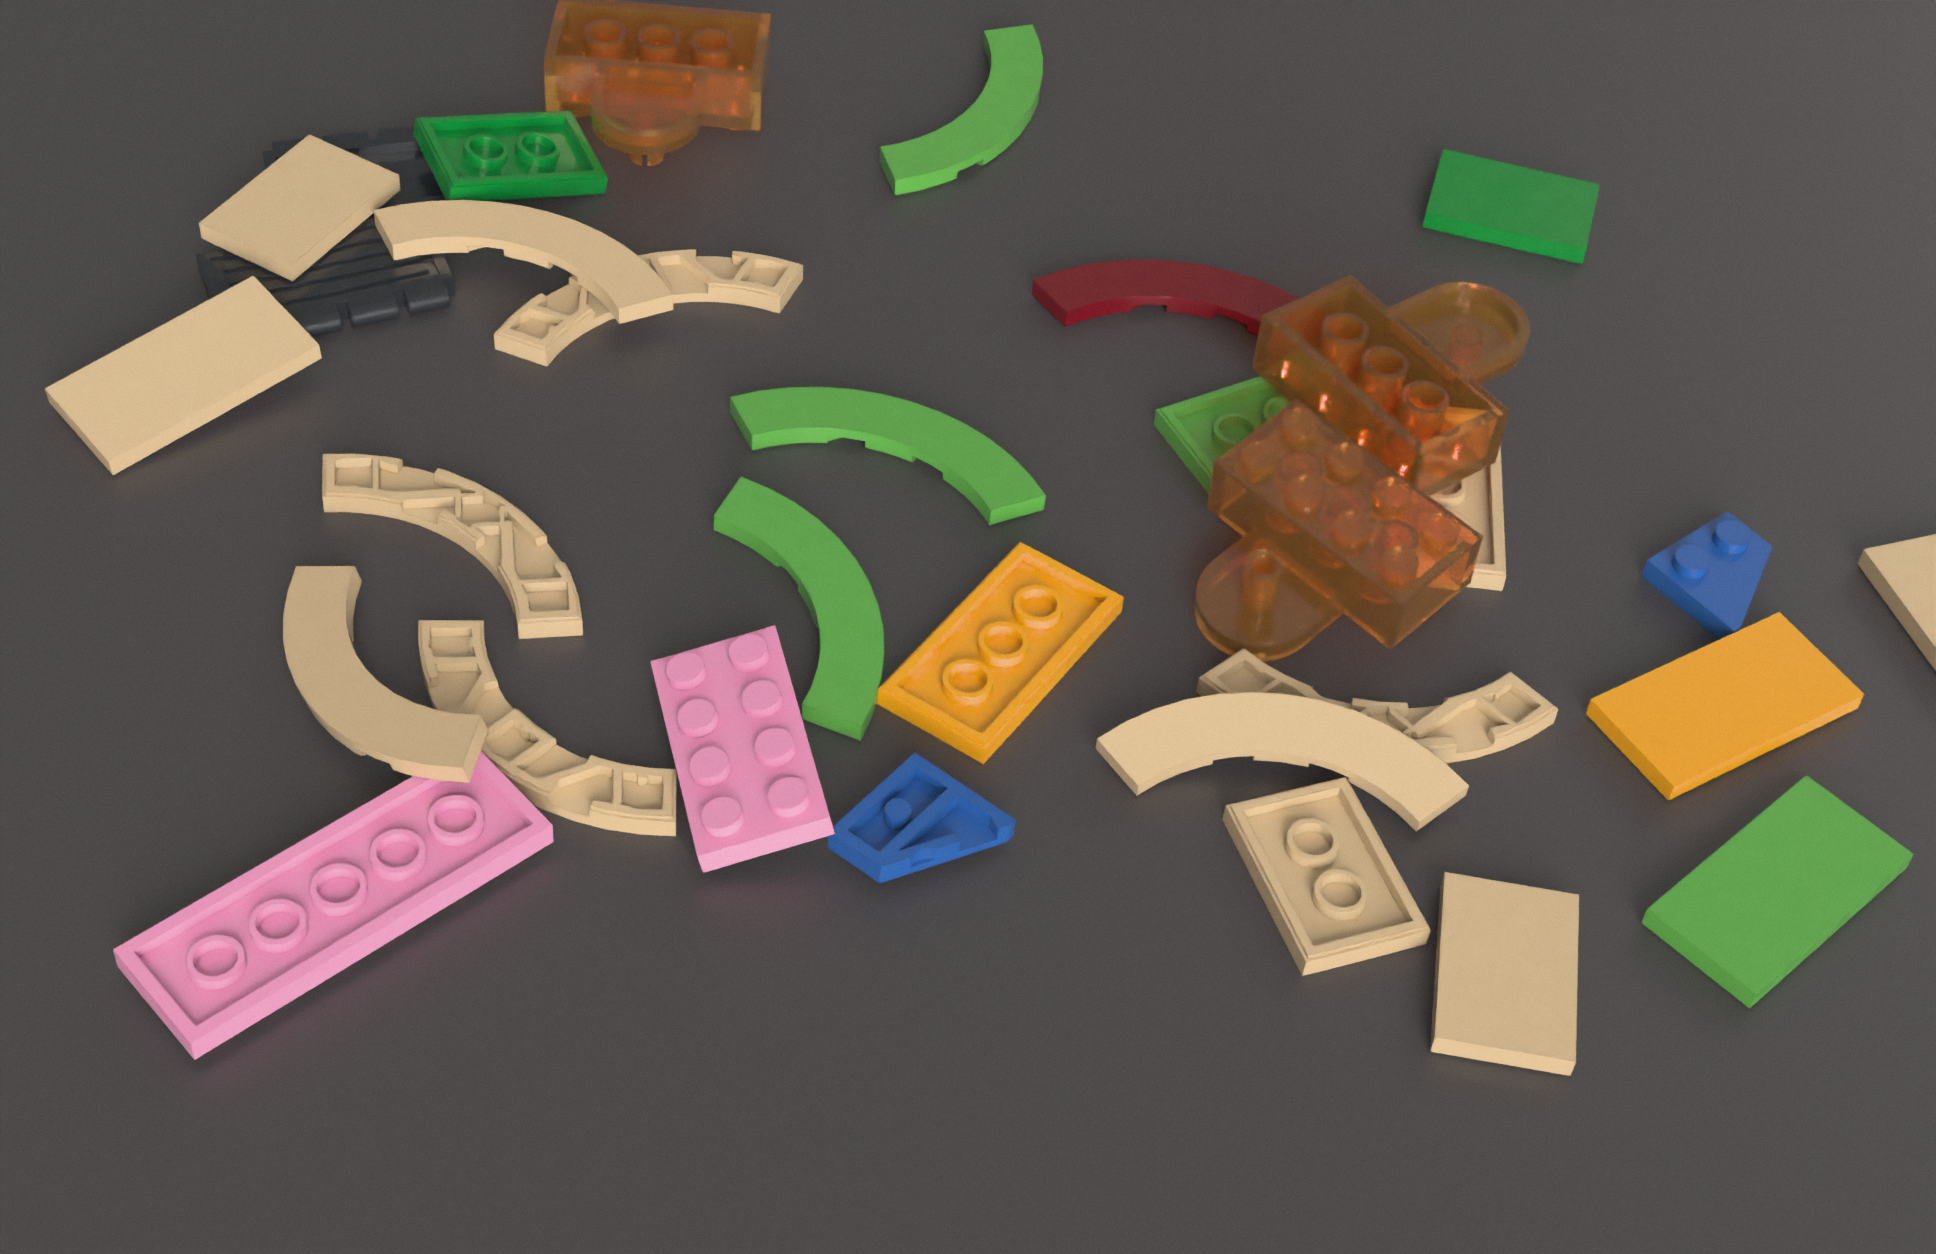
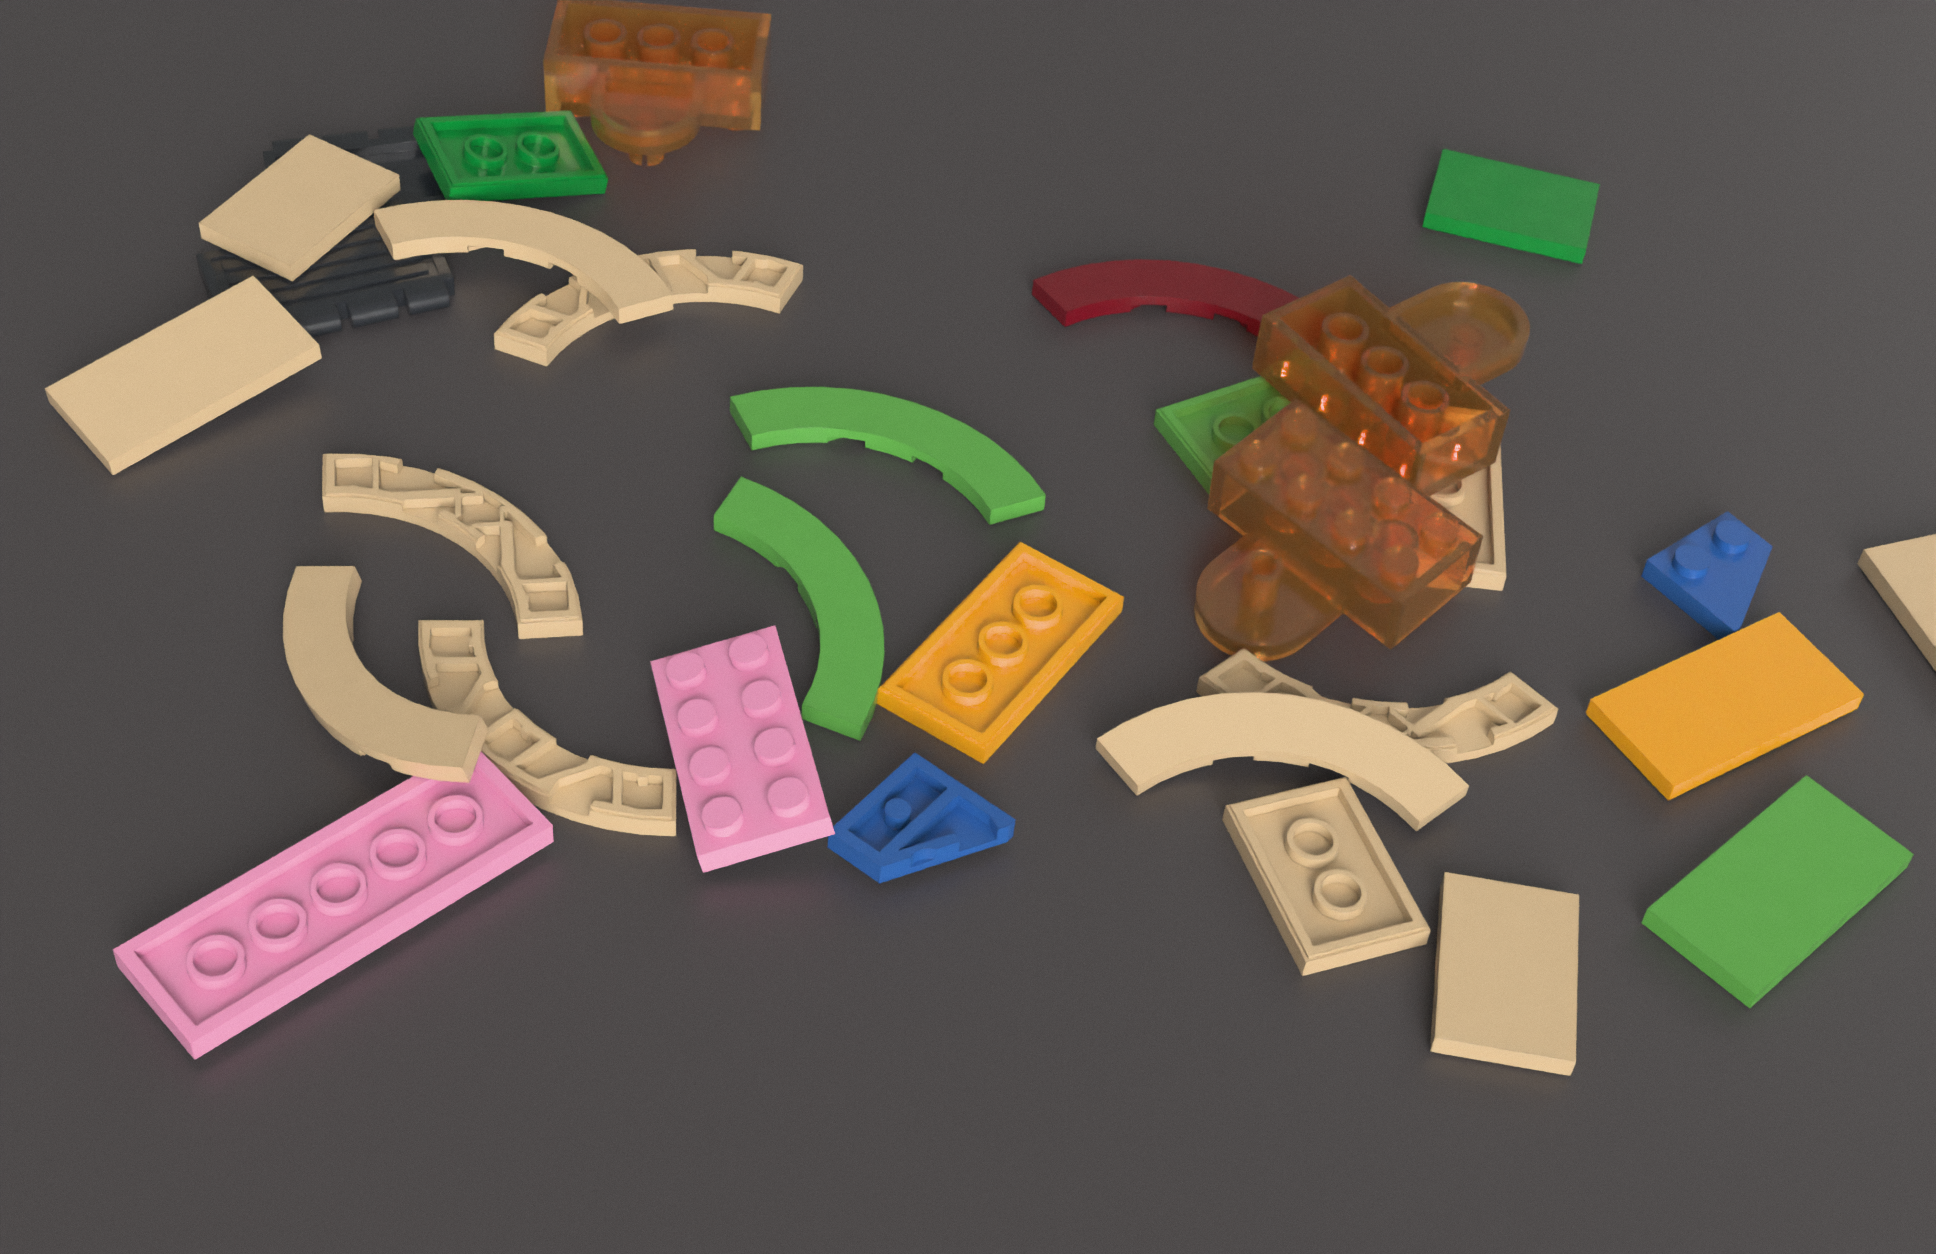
bright green tile [879,24,1043,195] -> none

